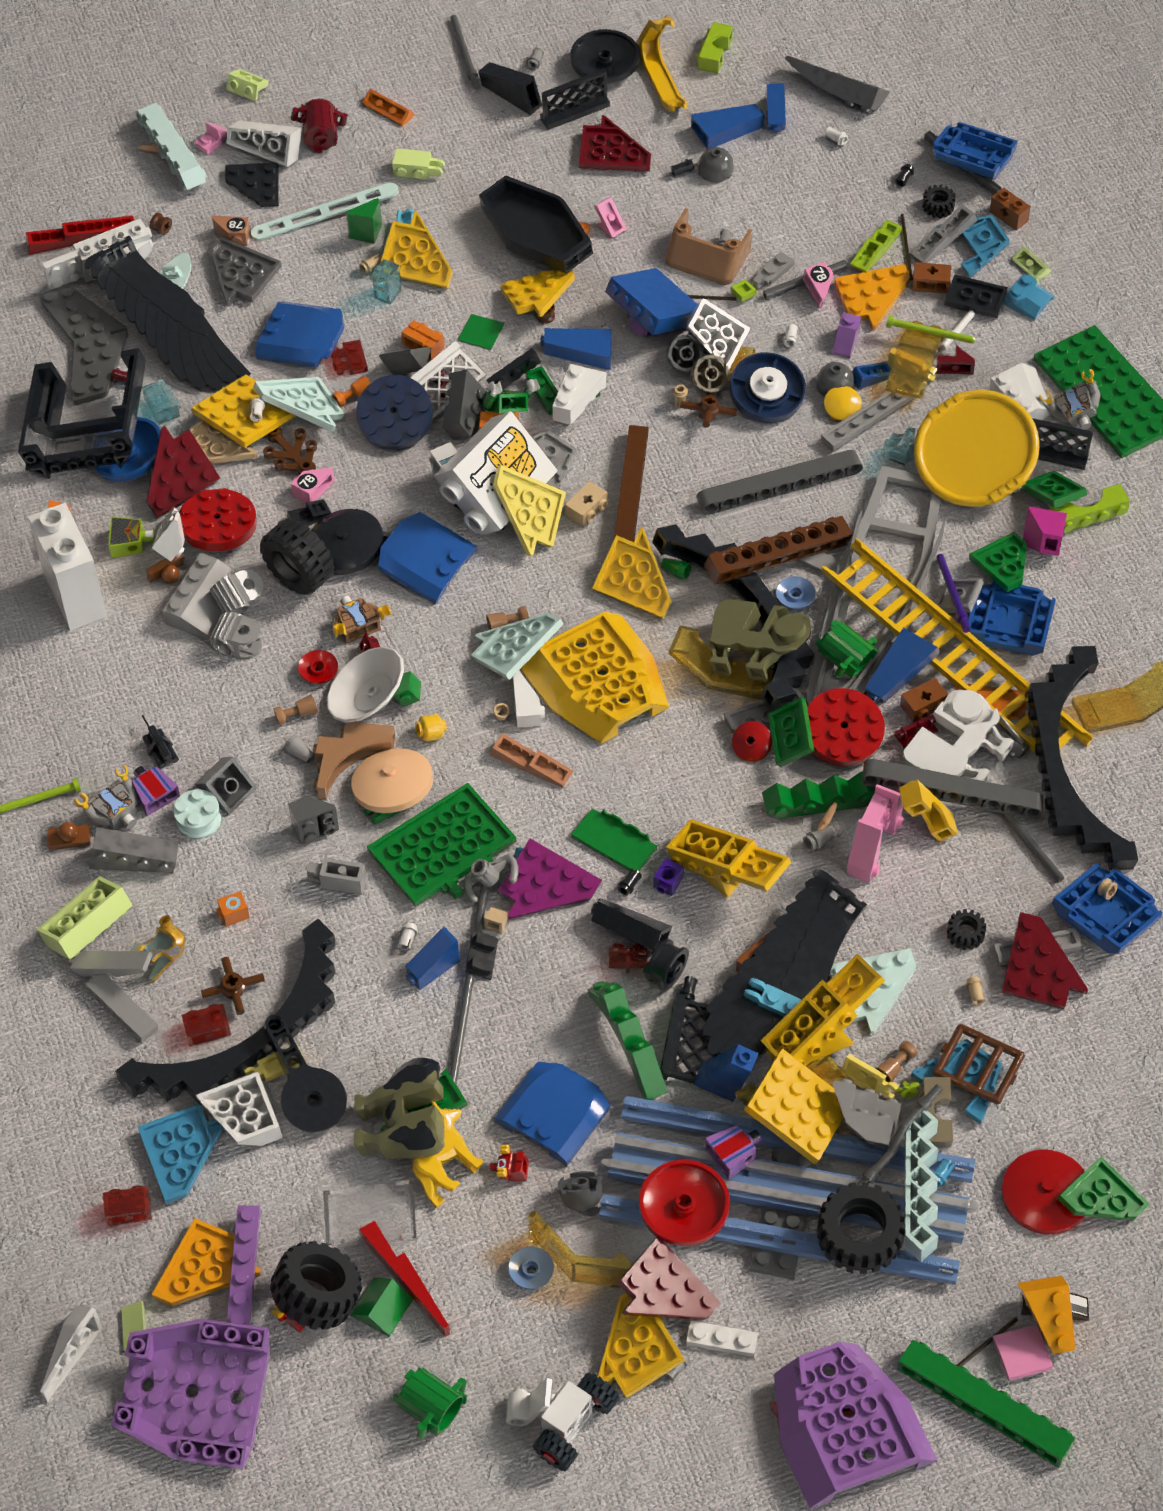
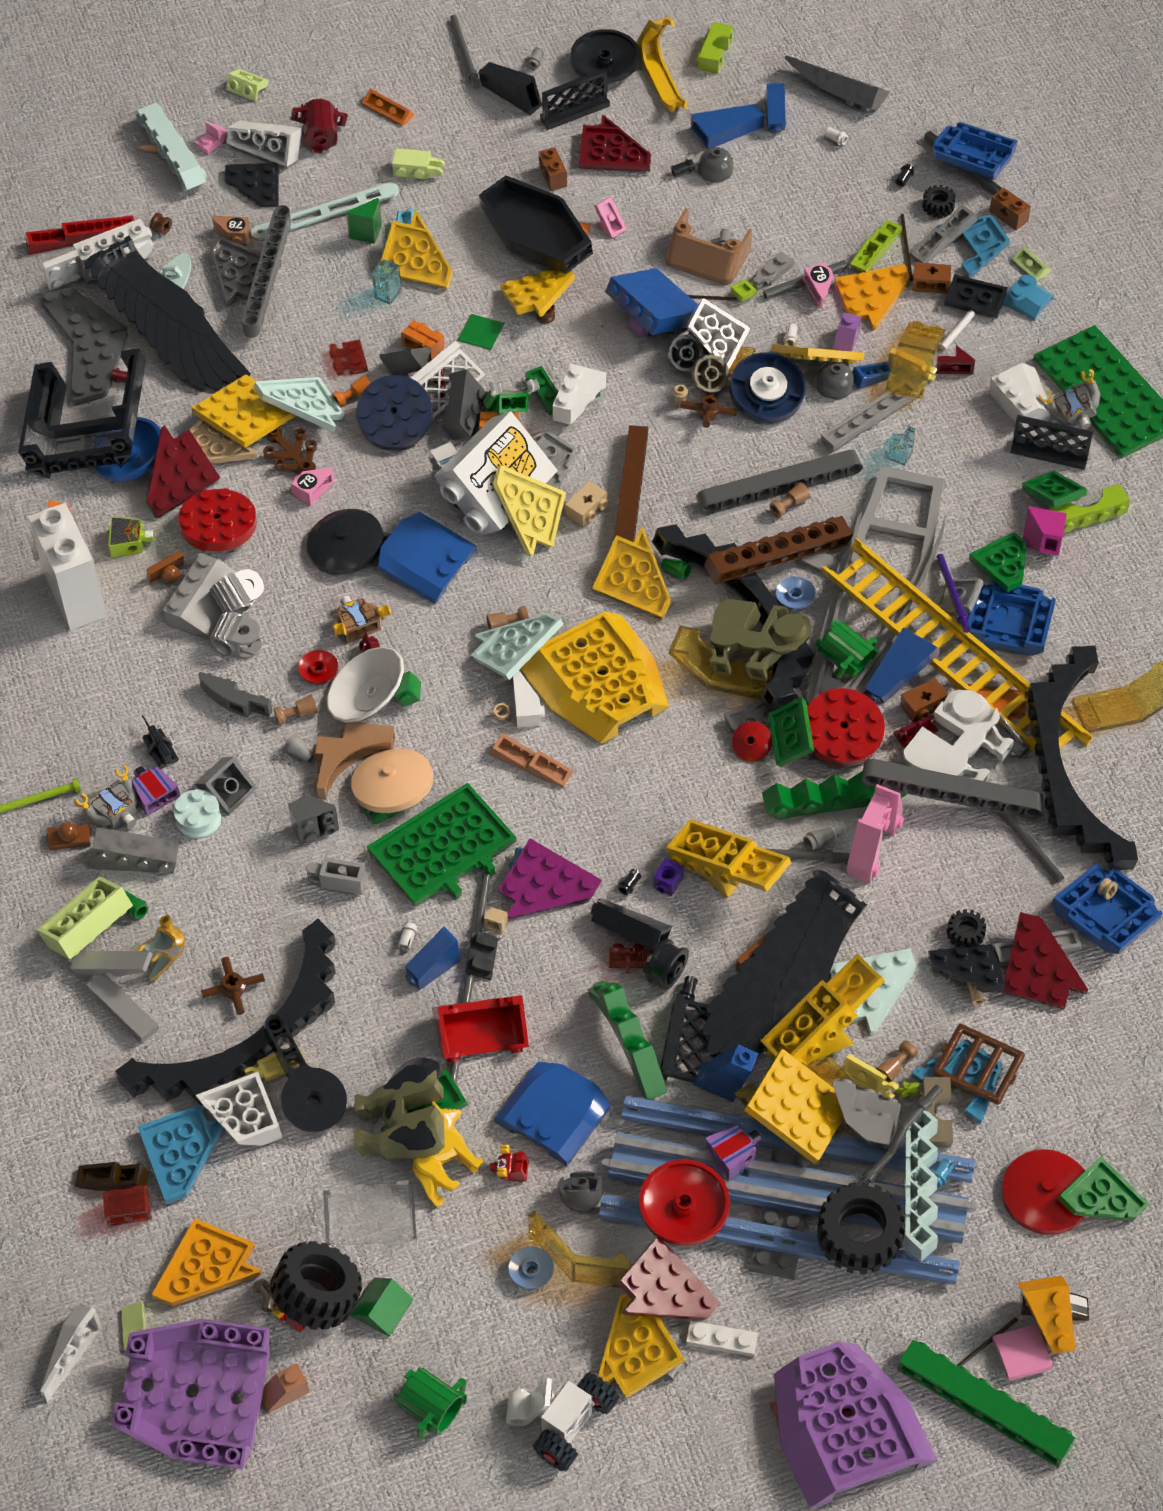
clear light blue brick [142,379,181,425] -> none
white wedge [152,506,185,561] -> none
clear red brick [181,1003,231,1047] -> none
orange brick [215,891,250,927] -> none
medium lavender plate [227,1205,261,1326] -> none
white pin [250,398,265,422] -> none
blue wedge [255,301,344,368] -> none
black tyre [260,519,334,595] -> none
black slope [287,499,331,526] -> none
tan pin [359,253,382,273] -> none
red slope [359,1220,450,1337] -> none
yellow head [415,714,447,741] -> none
light grey piece [464,854,518,904] -> none
black plate [486,348,541,390] -> none
blue slope [540,328,612,370] -> none
green piece [571,808,657,874] -> none
medium azure hinge [744,978,802,1017] -> none
light nougat helmet [817,803,837,830] -> none
yellow dish [824,386,862,421] -> none
lime bar [886,315,975,344] -> none
yellow arch [899,780,958,842] -> none
yellow piece [914,390,1039,507] -> none
none -> dark brown slope [75,1161,149,1192]
none -> green cone [124,891,148,919]
none -> dark grey slope [198,672,273,718]
none -> dark grey beam [242,205,291,338]
none -> dark tan arm [253,1279,274,1312]
none -> nougat slope [261,1363,310,1413]
none -> red windscreen [432,995,529,1063]
none -> dark orange brick [538,147,567,191]
none -> dark grey bar [767,849,850,862]
none -> medium nougat piece [769,482,811,518]
none -> yellow wing [771,344,865,364]
none -> black plate [928,944,1005,993]

